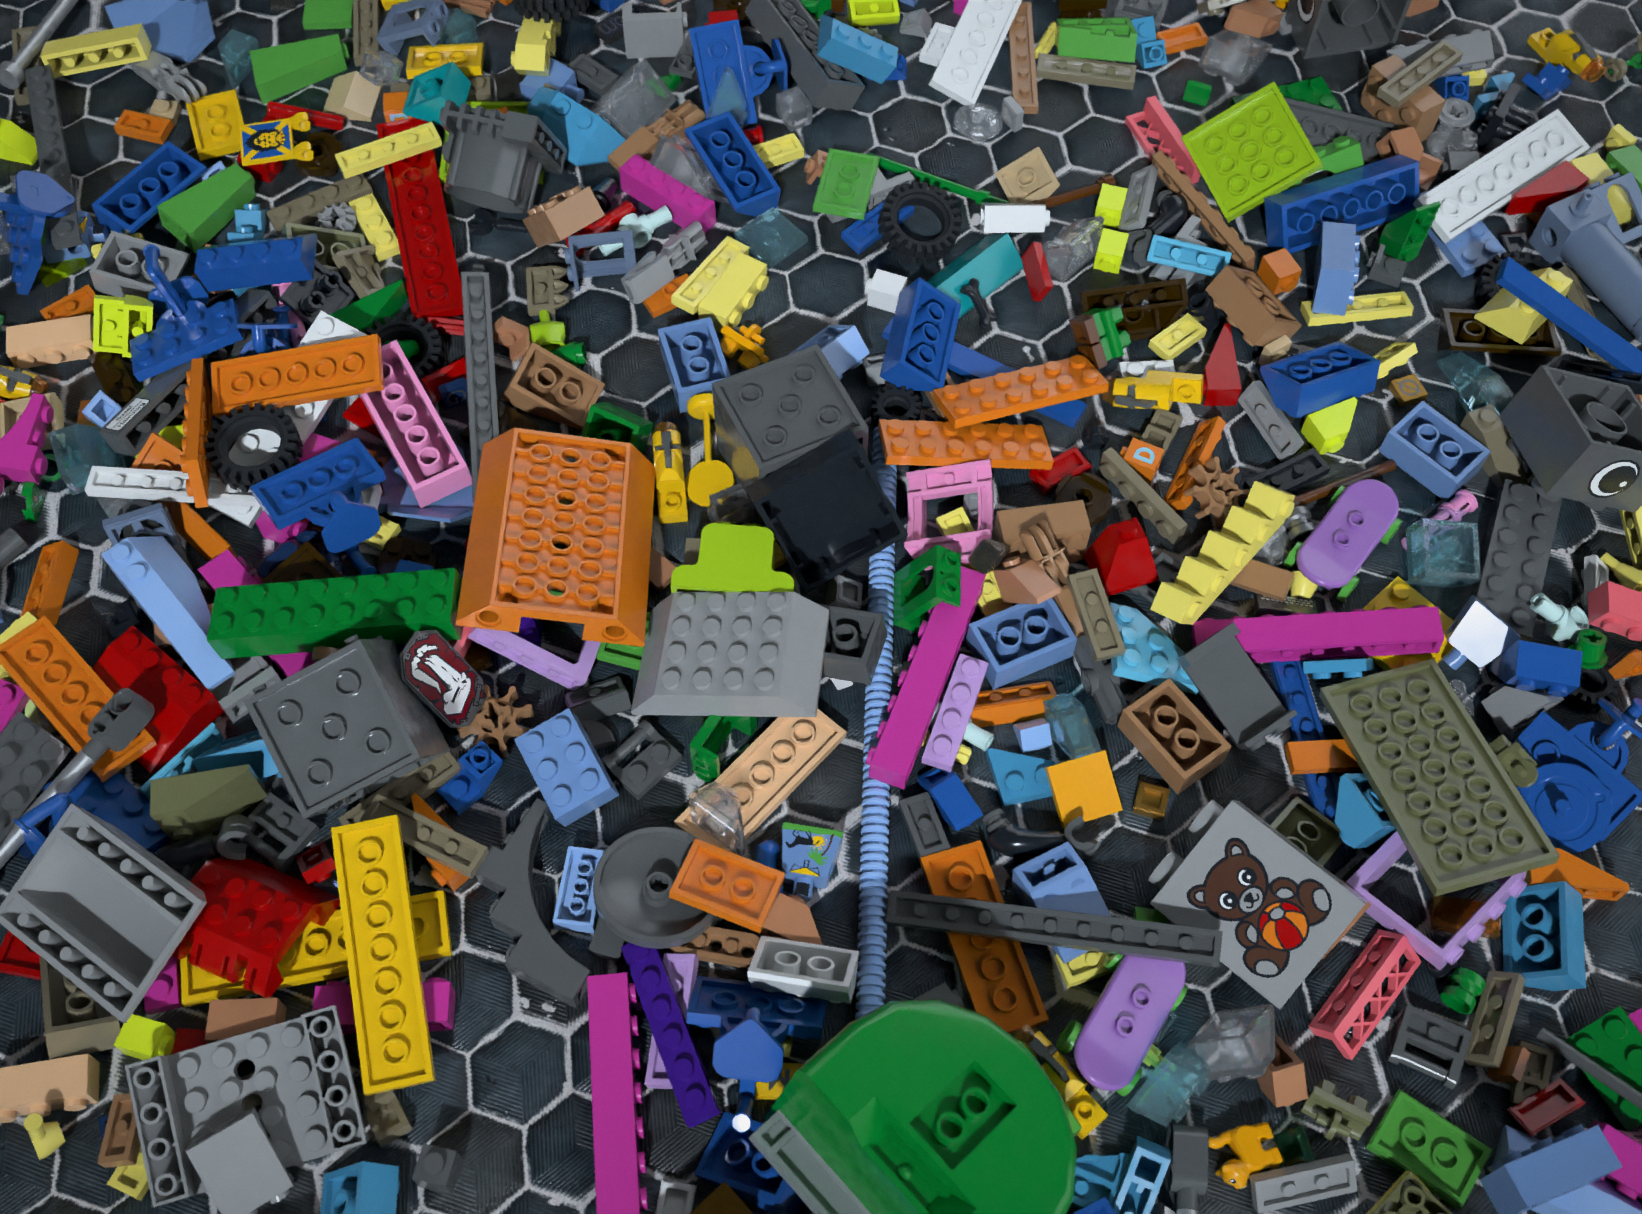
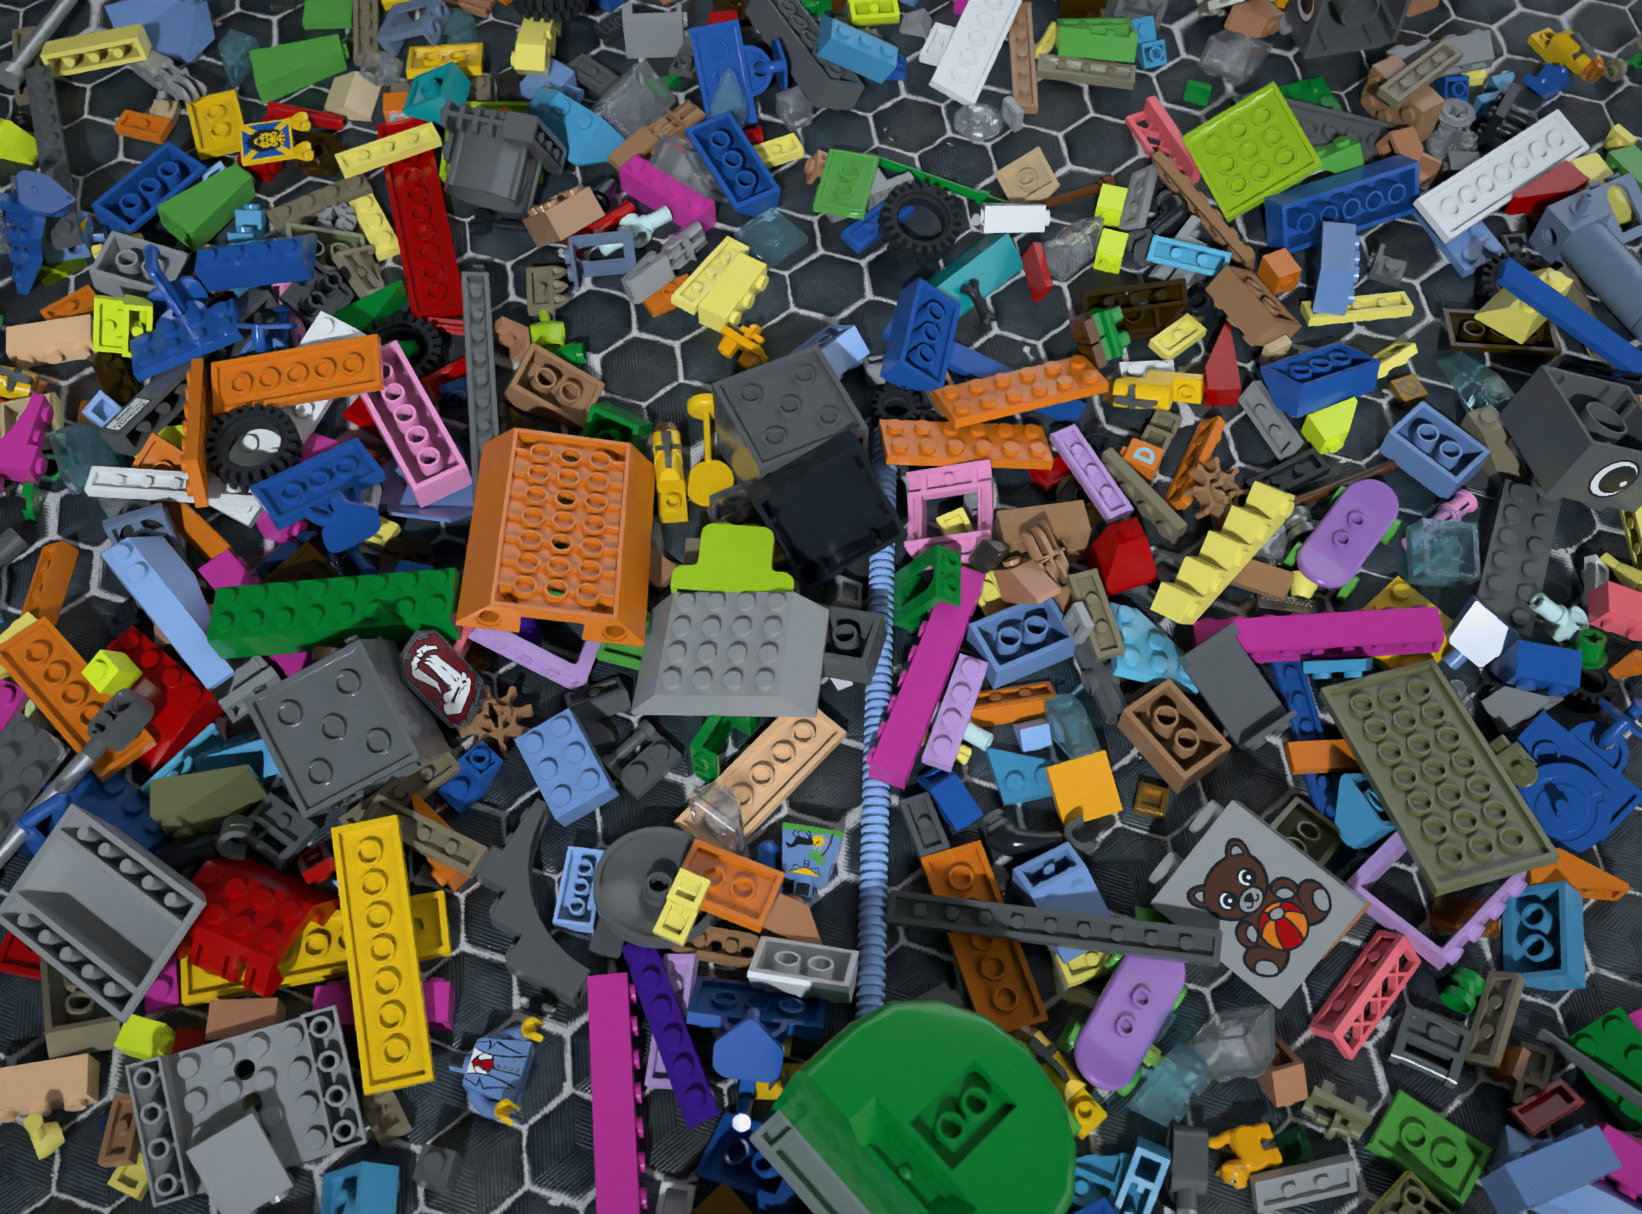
medium blue brick [658,317,731,413] -> none
white brick [864,269,907,313] -> none
orange tile [1156,22,1208,55] -> none
green slope [1378,201,1441,262] -> none
none -> neon yellow brick [81,649,143,695]
none -> medium blue torso [449,1017,545,1126]
none -> light yellow slope [653,867,711,947]
none -> lavender tile [1049,424,1134,524]
none -> light grey tile [1062,602,1095,645]

